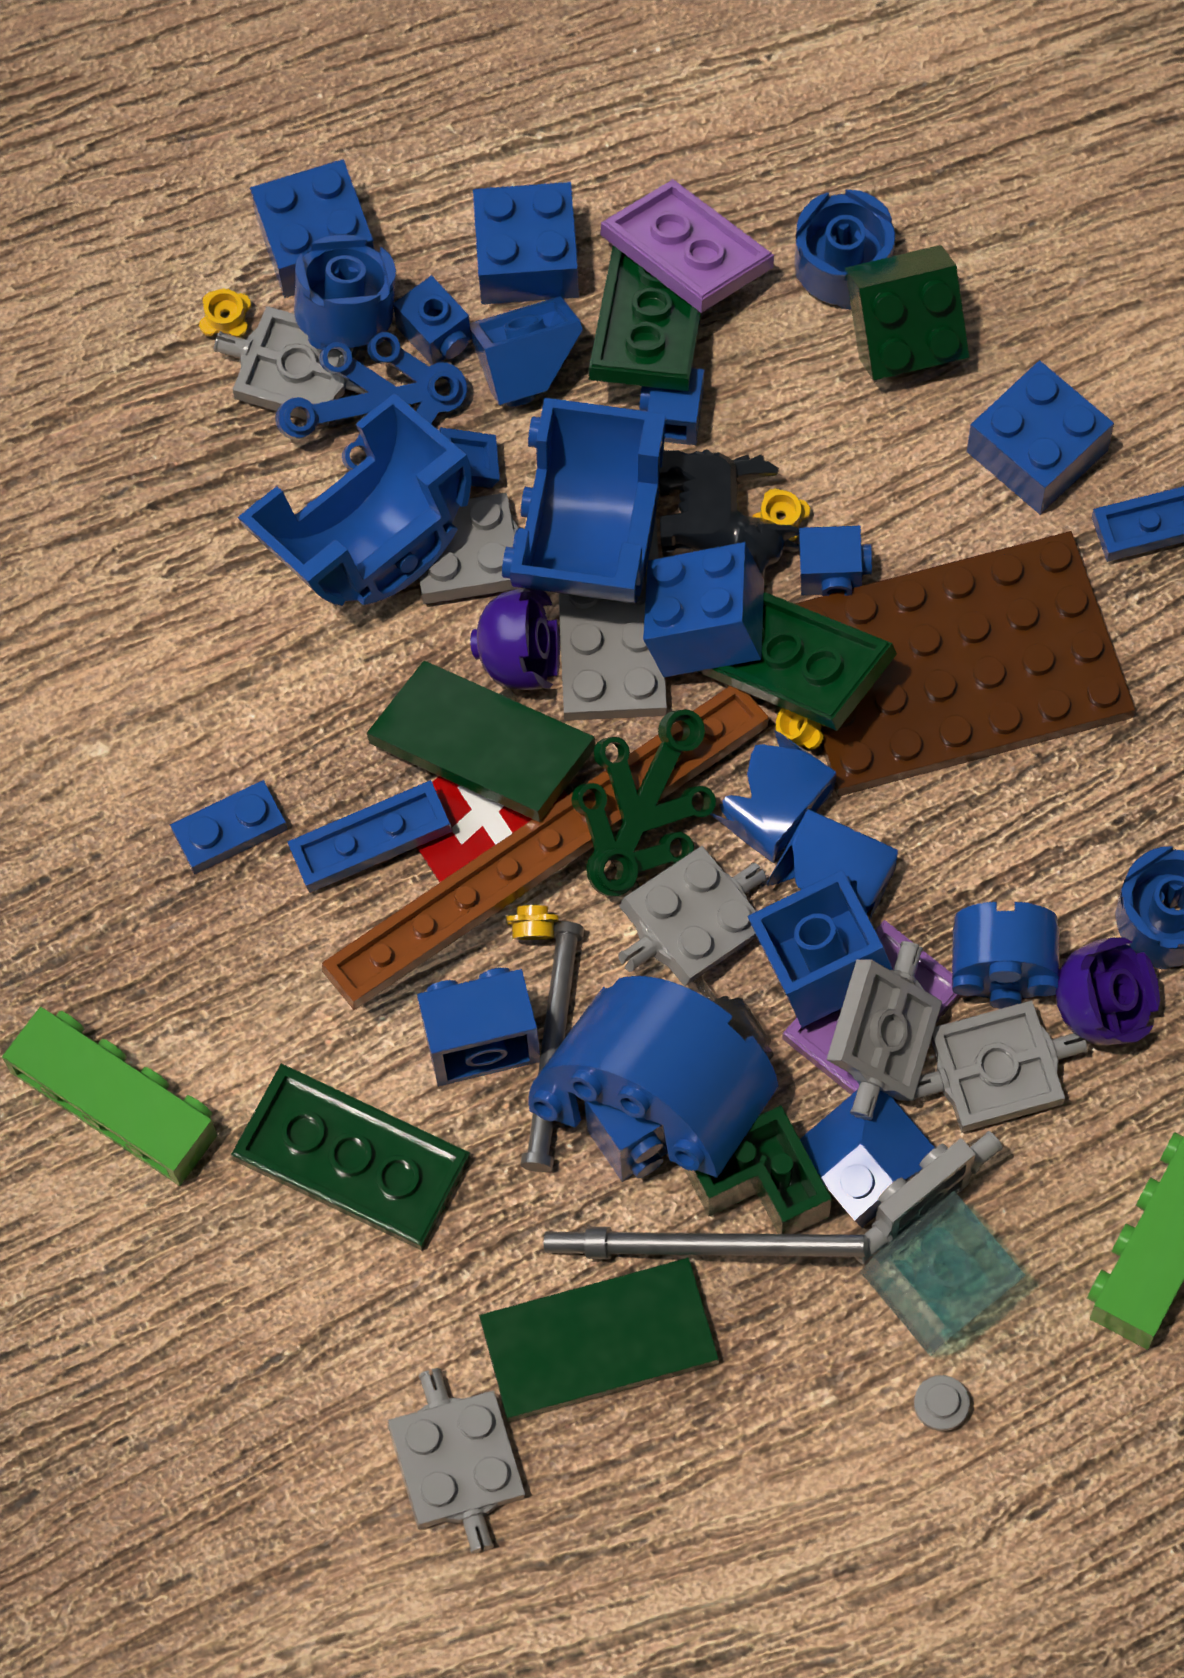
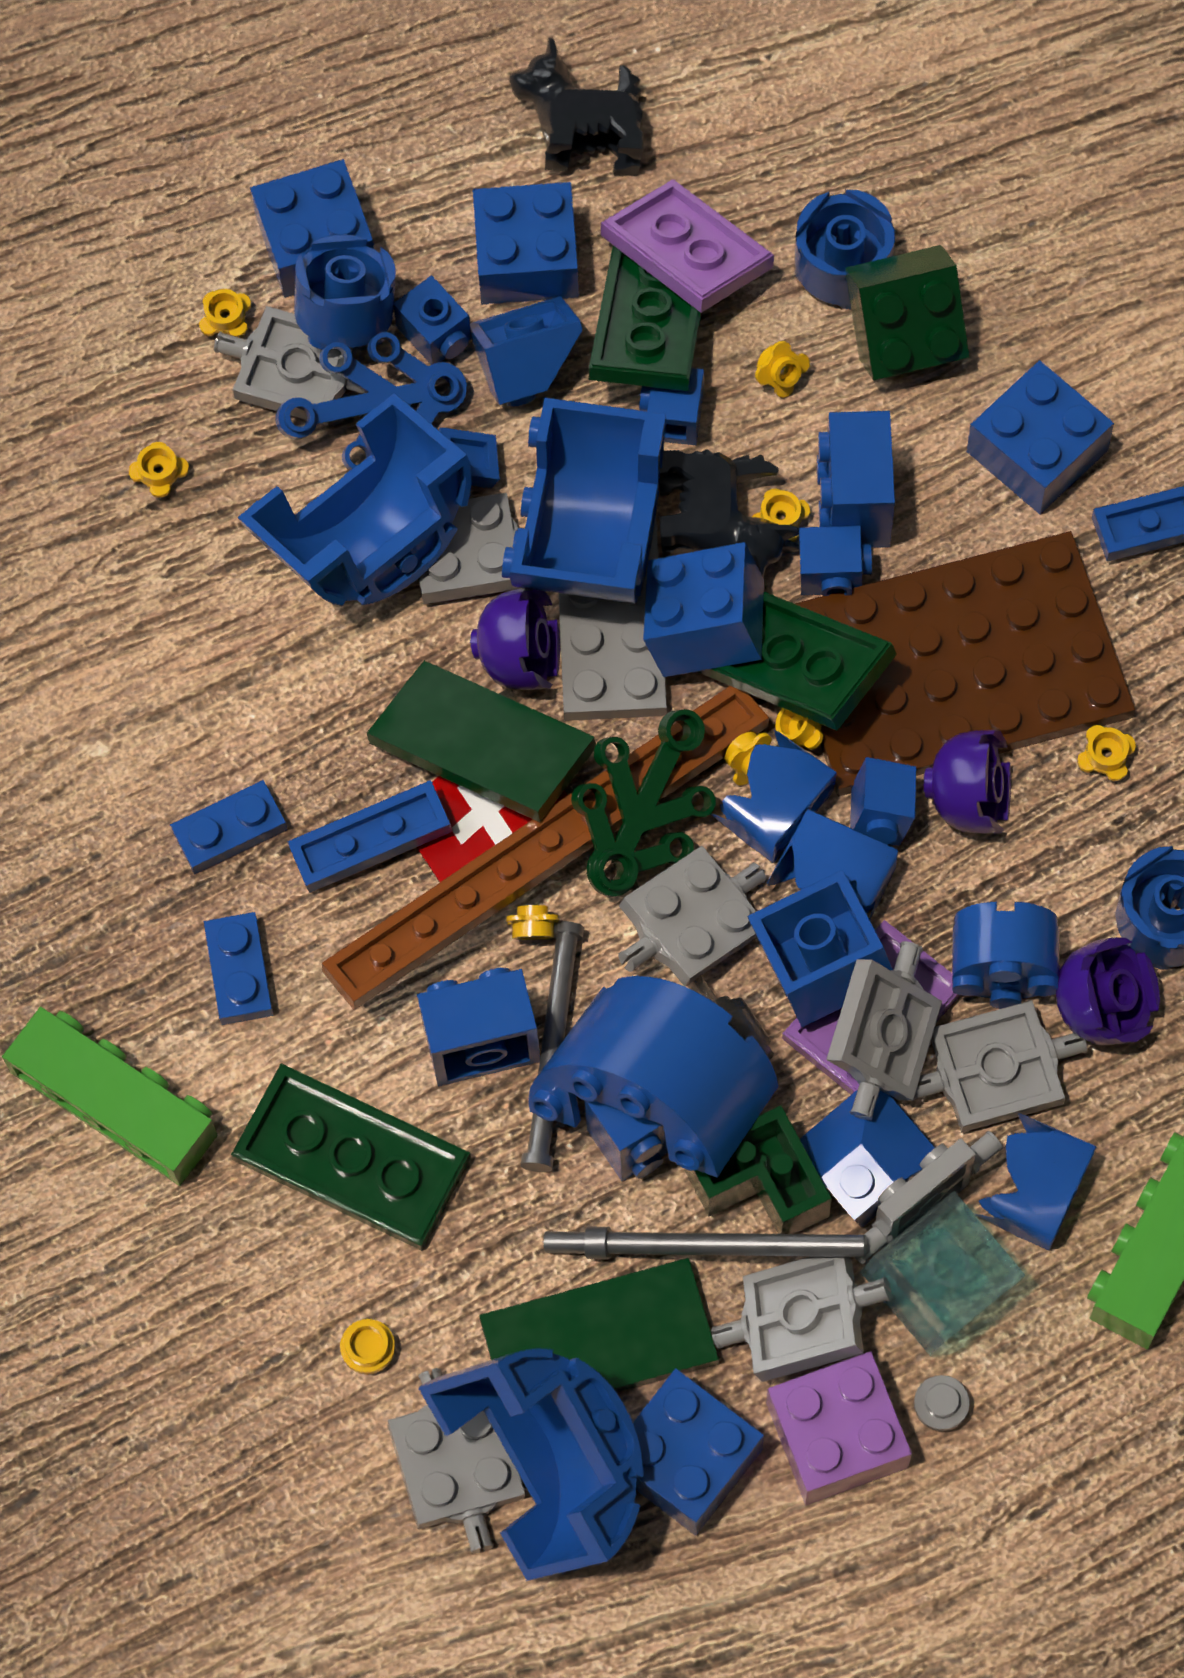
none -> yellow plate [129,442,189,498]
none -> blue plate [204,912,273,1025]
none -> yellow plate [340,1319,395,1374]
none -> blue cylinder [418,1348,643,1581]
none -> black animal [509,37,643,176]
none -> blue brick [633,1368,764,1536]
none -> light grey plate [712,1256,893,1382]
none -> yellow plate [725,732,772,786]
none -> yellow plate [755,341,810,397]
none -> medium lavender brick [766,1351,912,1506]
none -> blue brick [816,411,895,548]
none -> blue brick [850,757,916,846]
none -> dark purple cylinder [923,730,1011,834]
none -> blue piece [973,1114,1096,1251]
none -> yellow plate [1077,725,1136,781]

